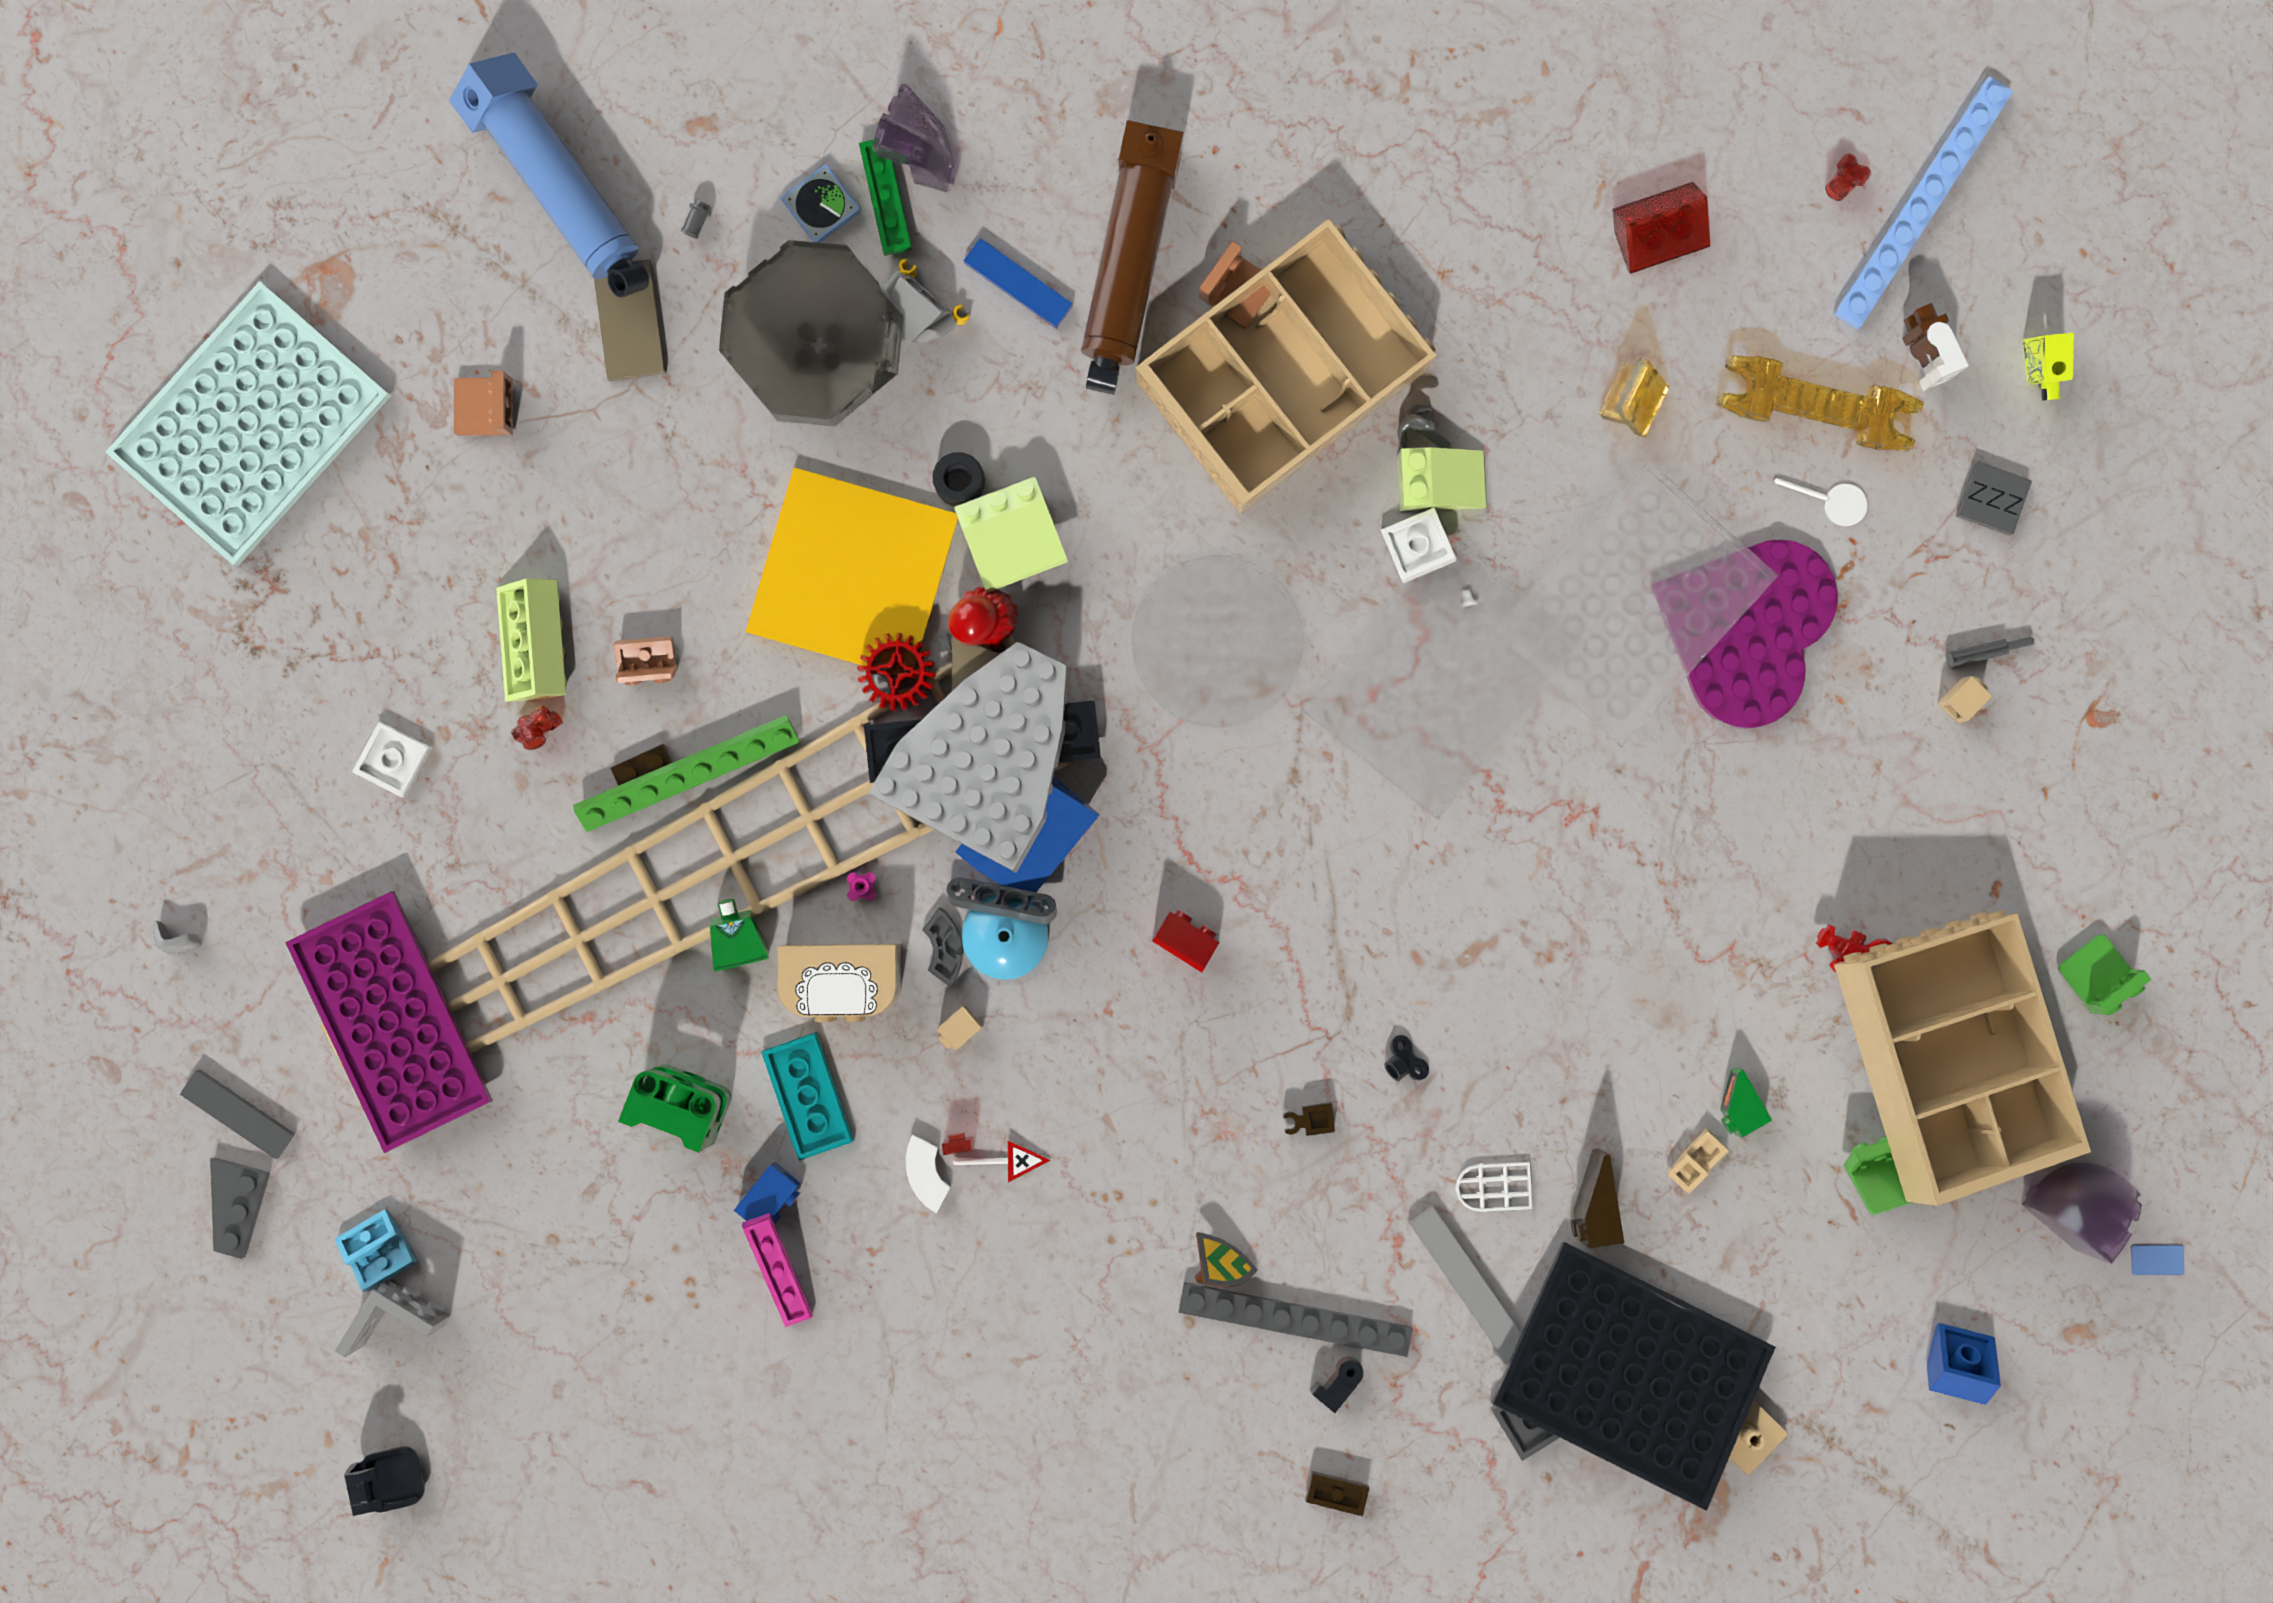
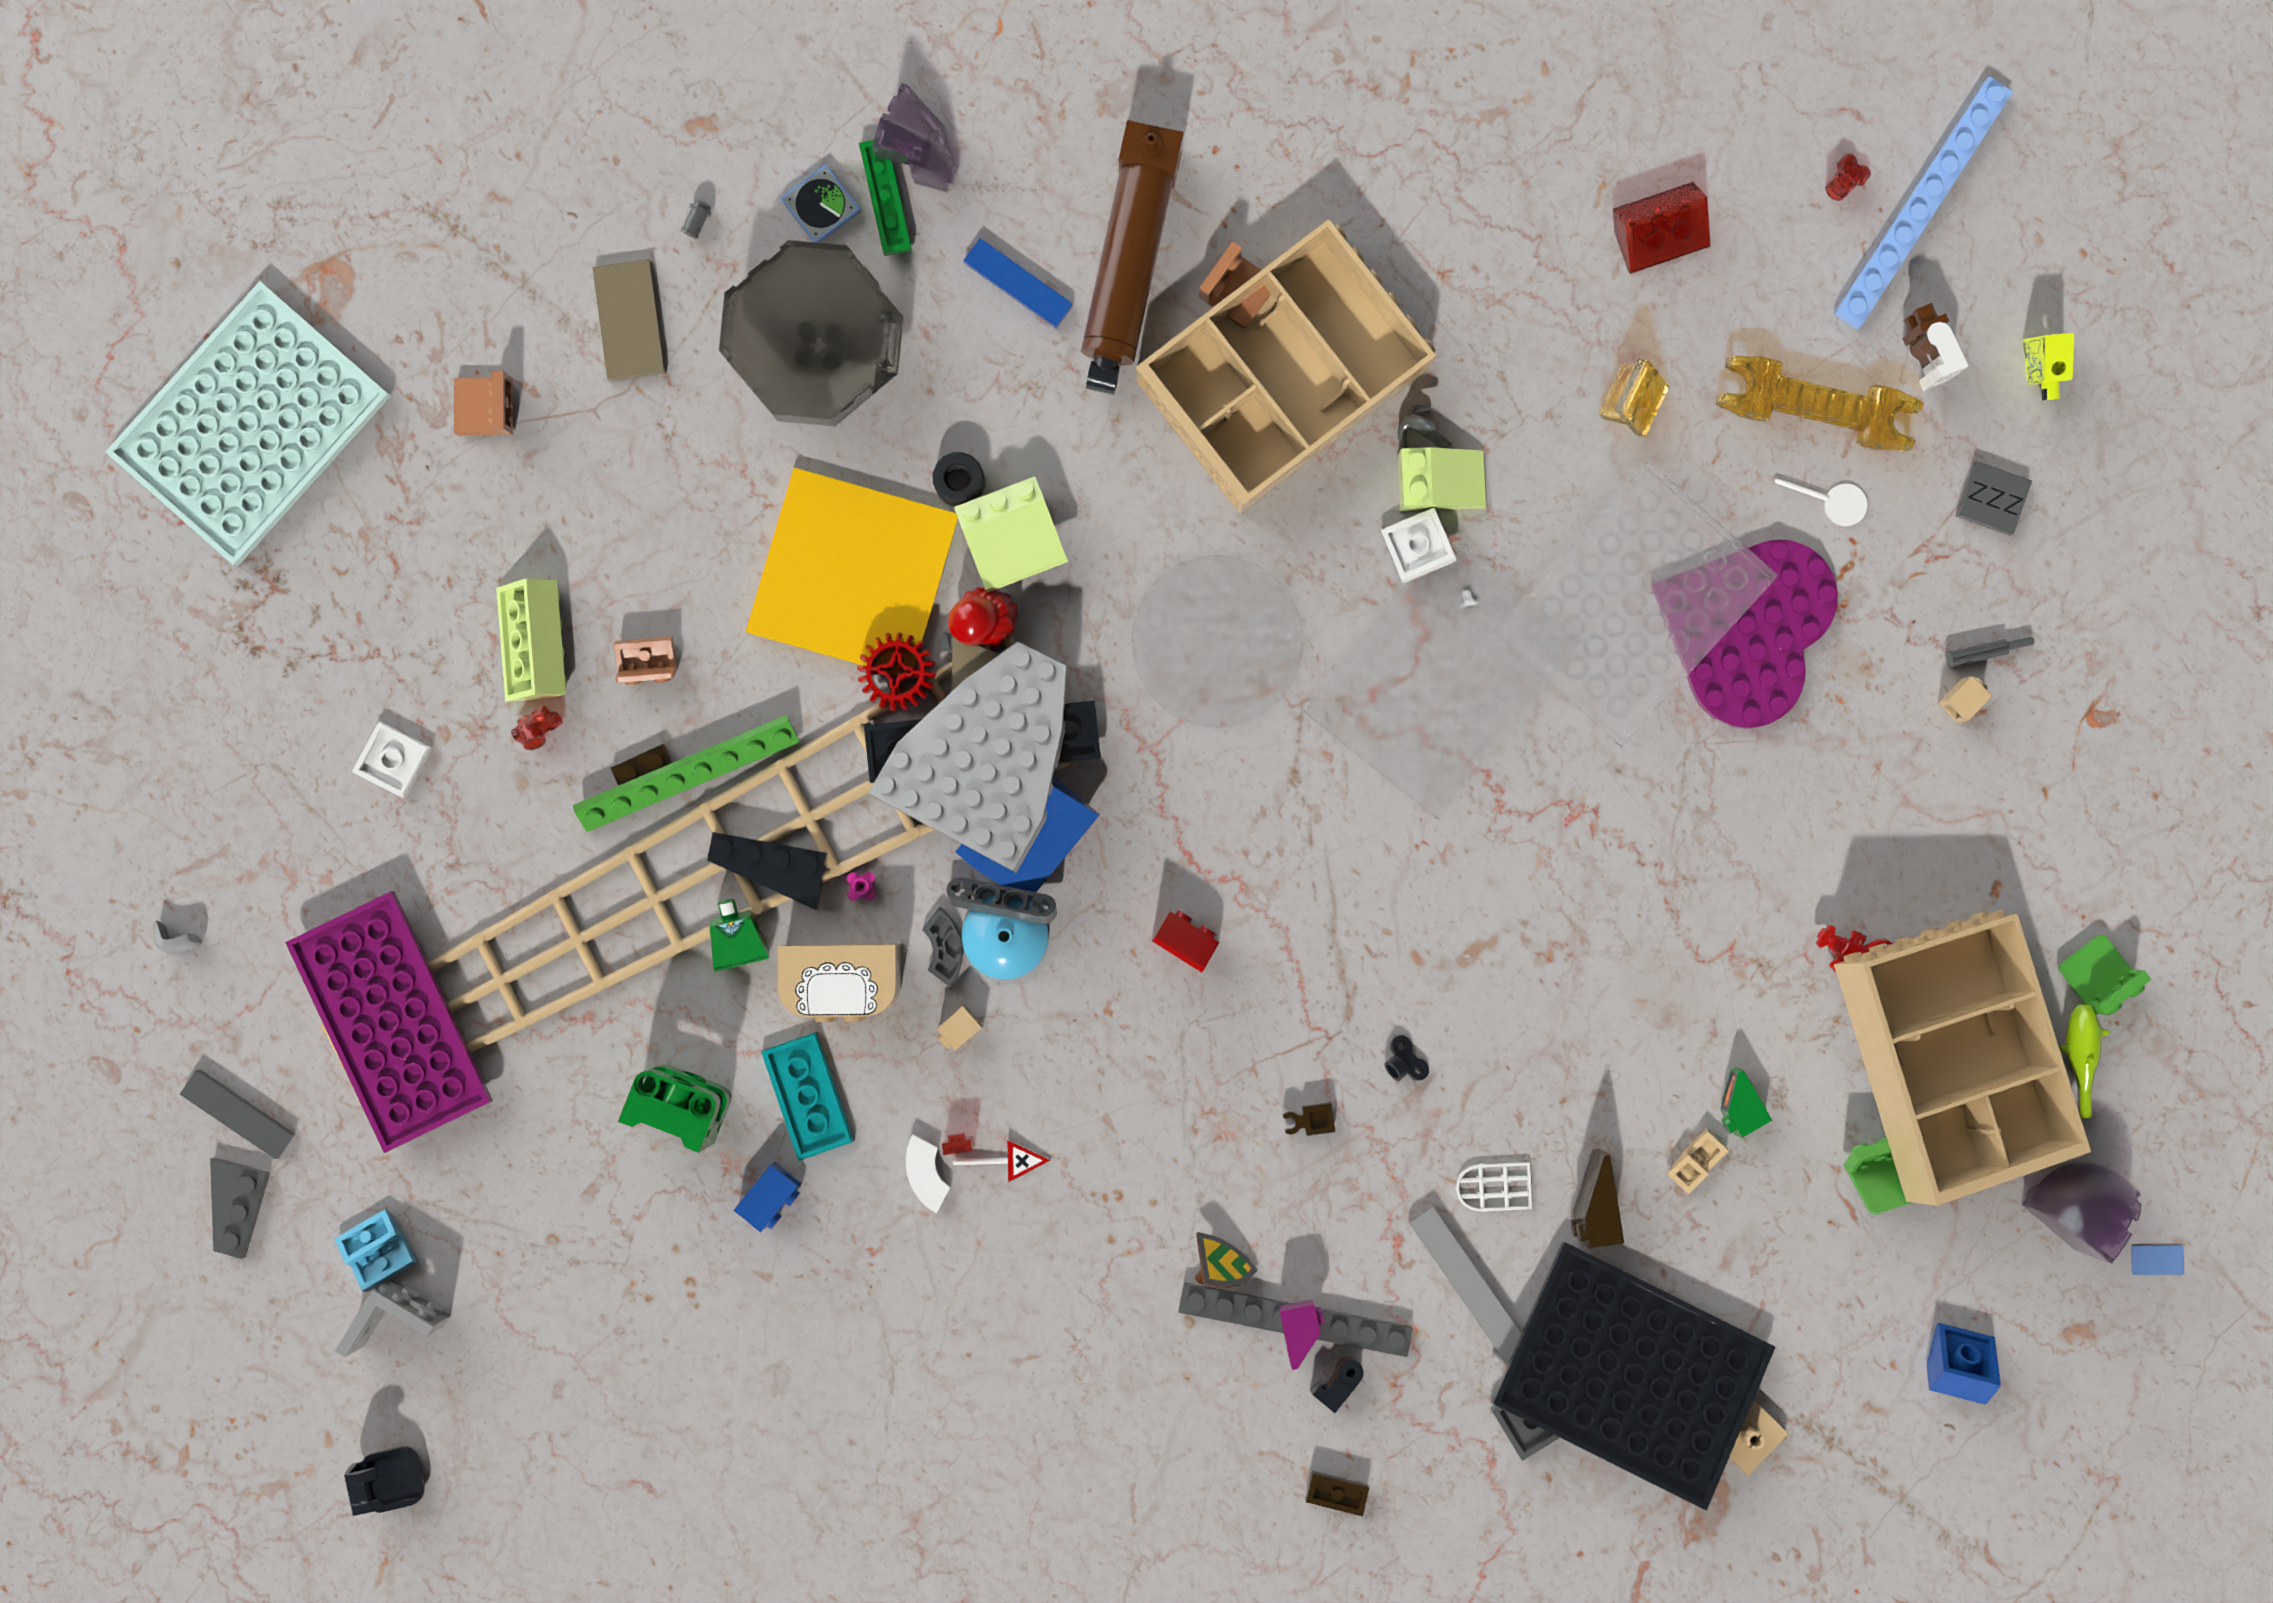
medium blue piece [449,52,649,298] -> none
dark pink tile [742,1213,813,1327] -> none
light grey torso [880,259,970,349] -> none
none -> black wing [707,832,828,910]
none -> magenta slope [1278,1300,1324,1370]
none -> lime piece [2059,1004,2110,1118]

